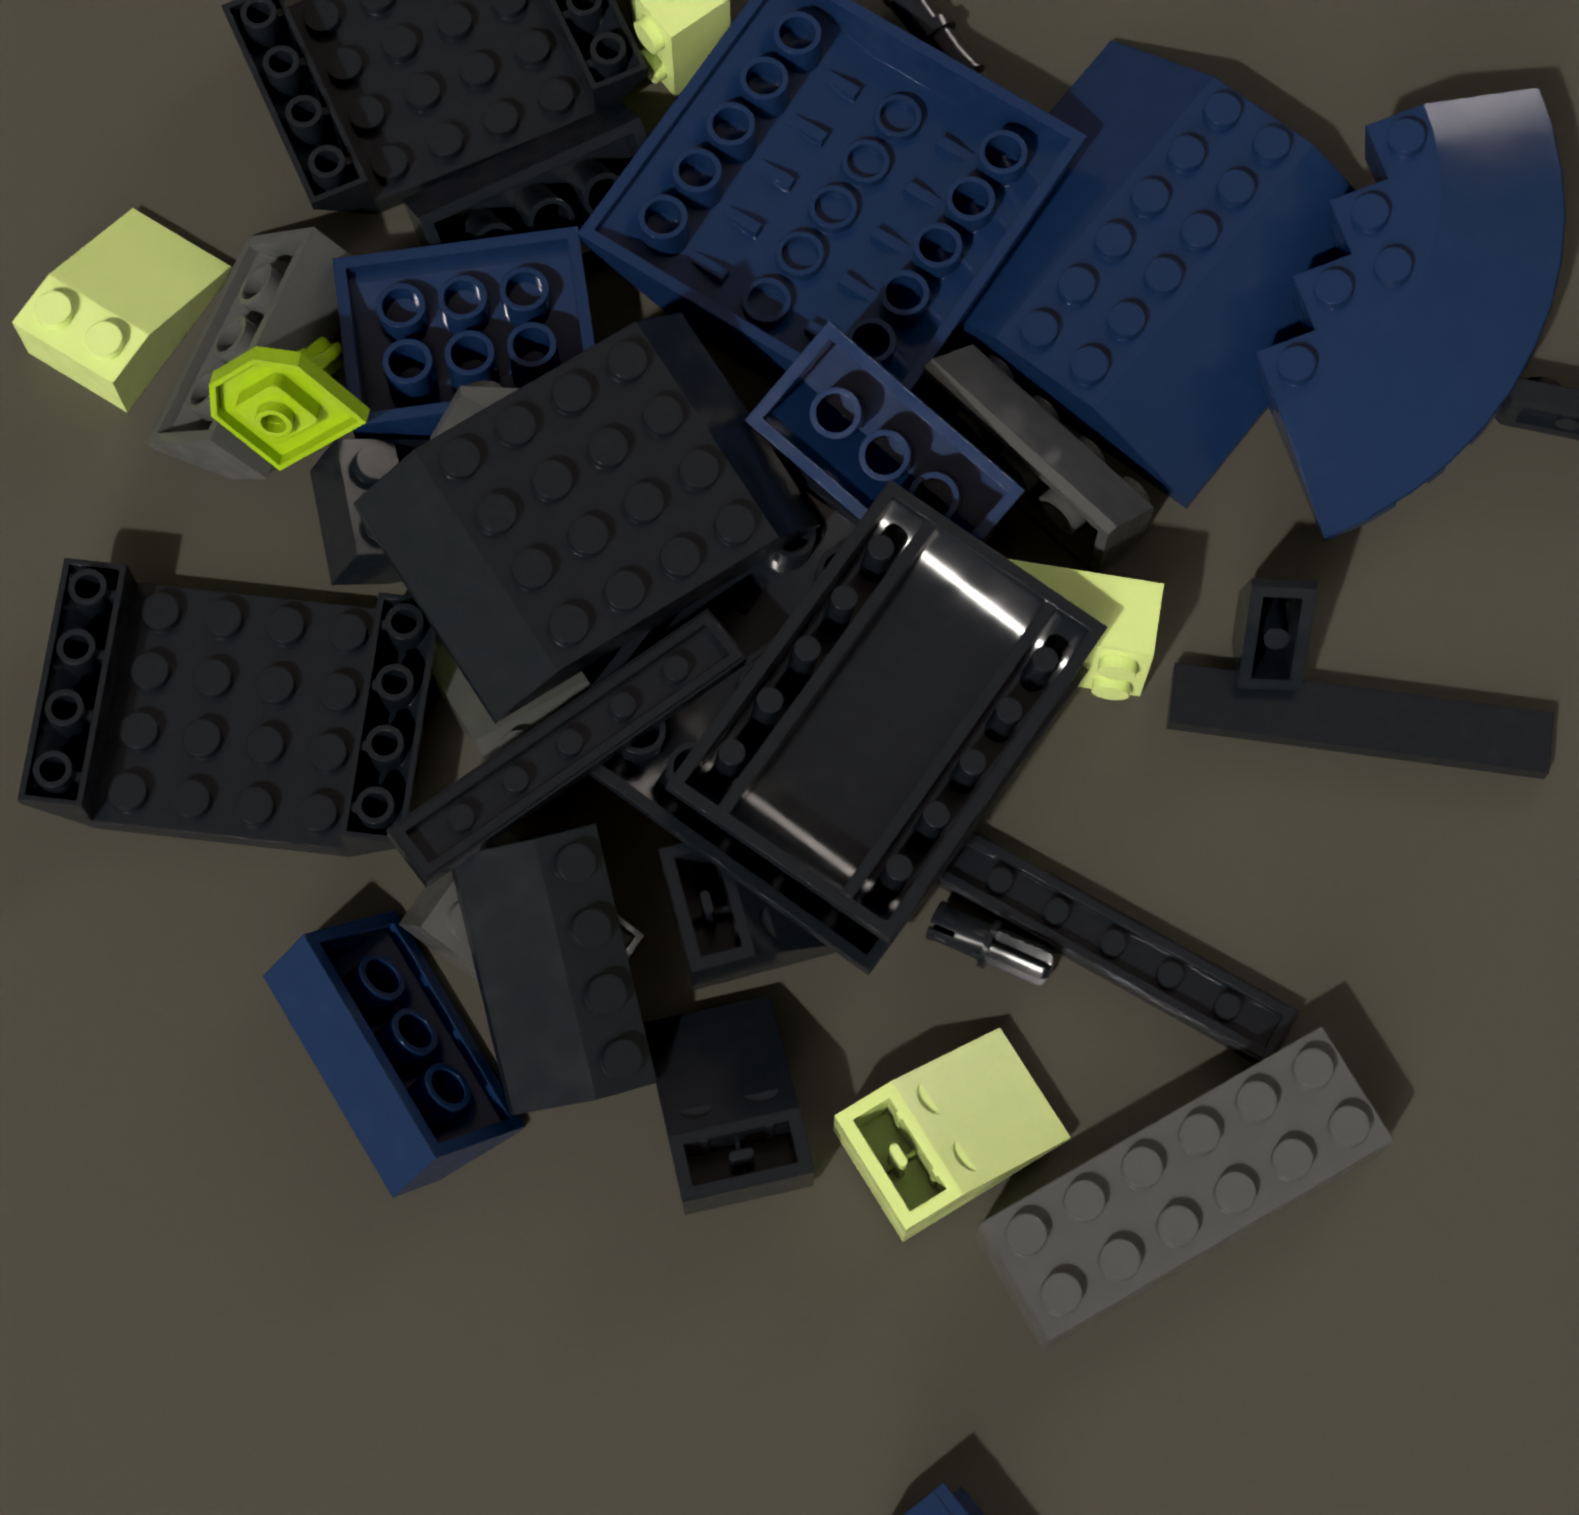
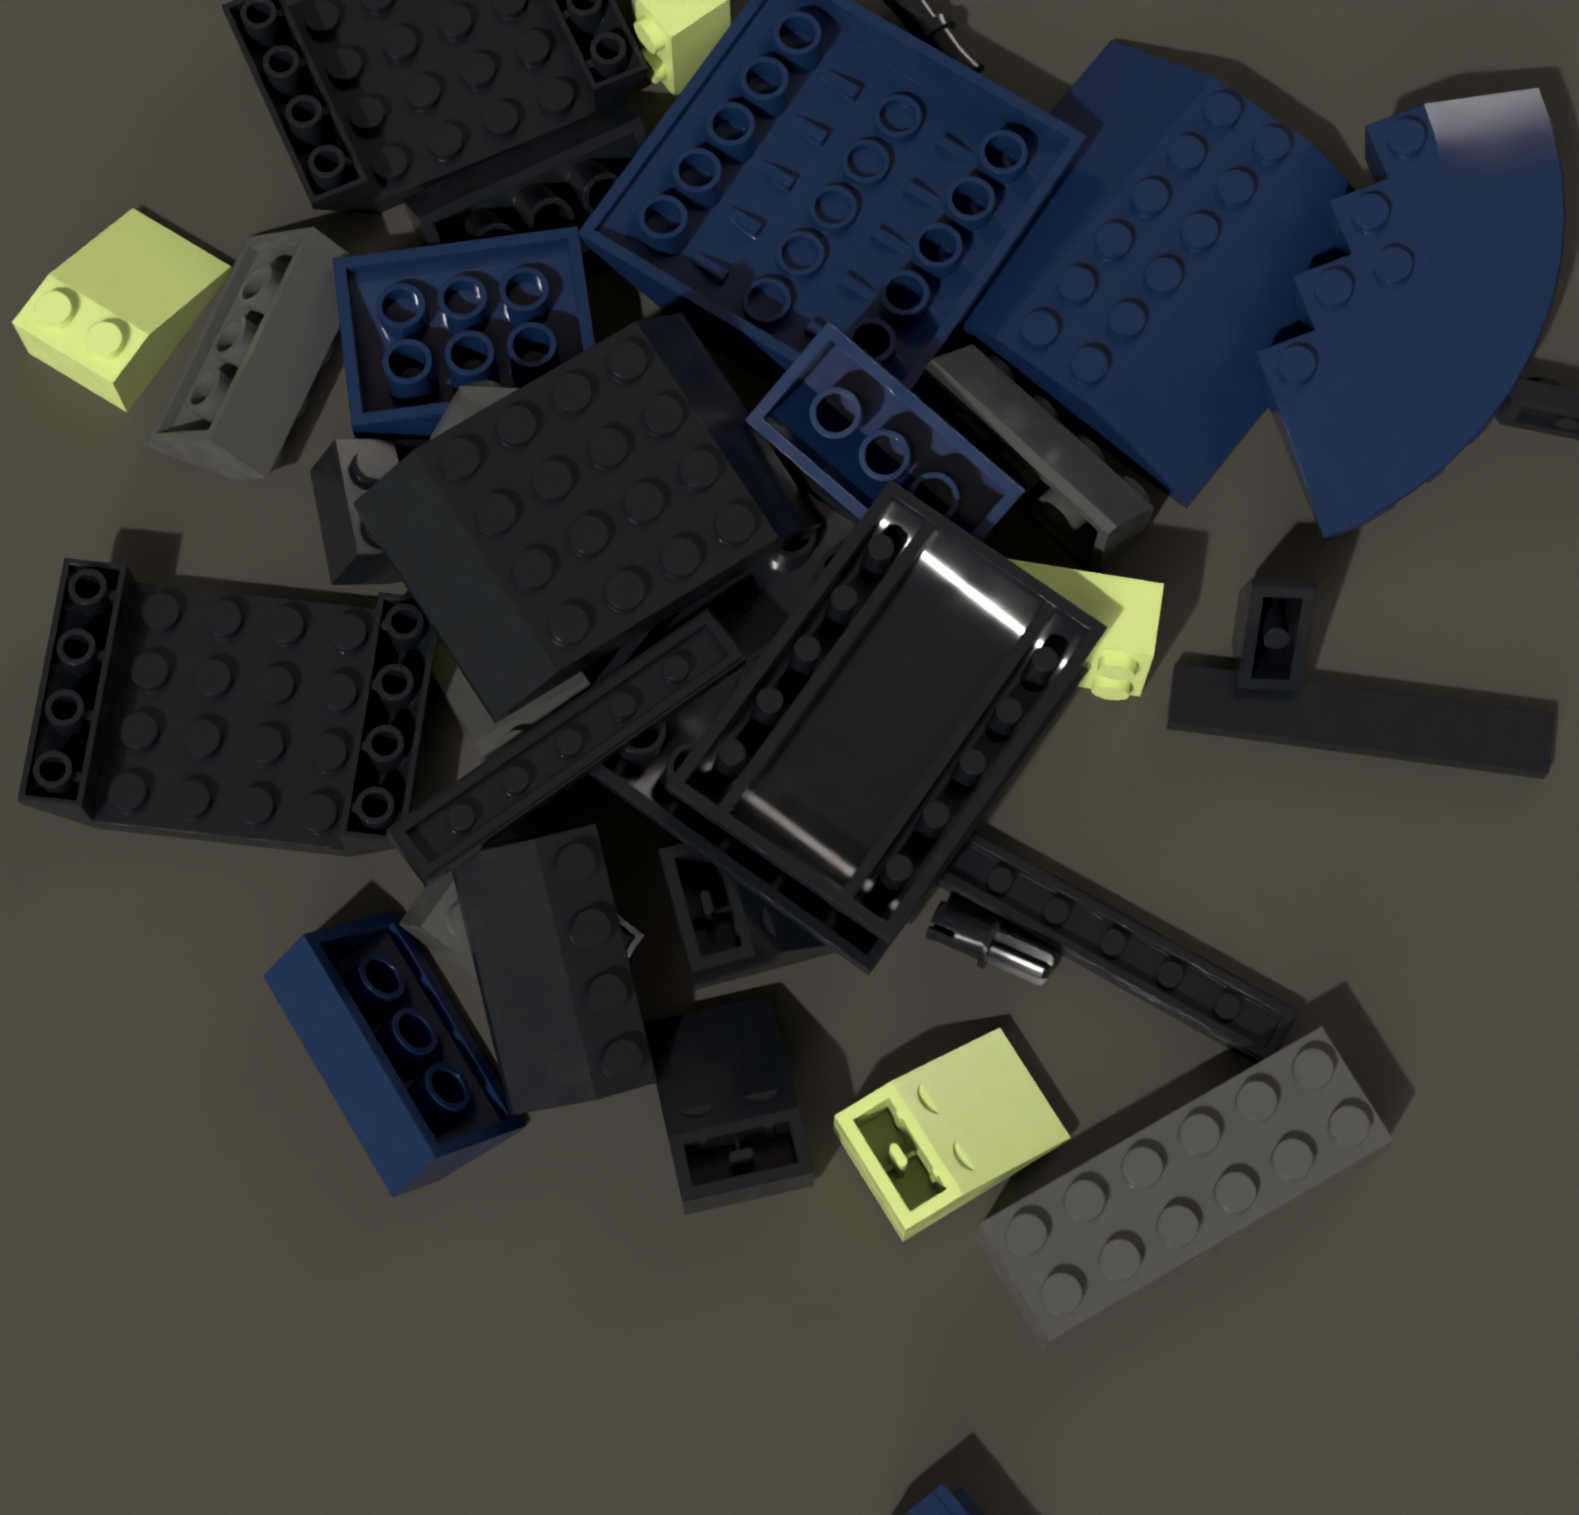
lime piece [209,337,370,471] -> none

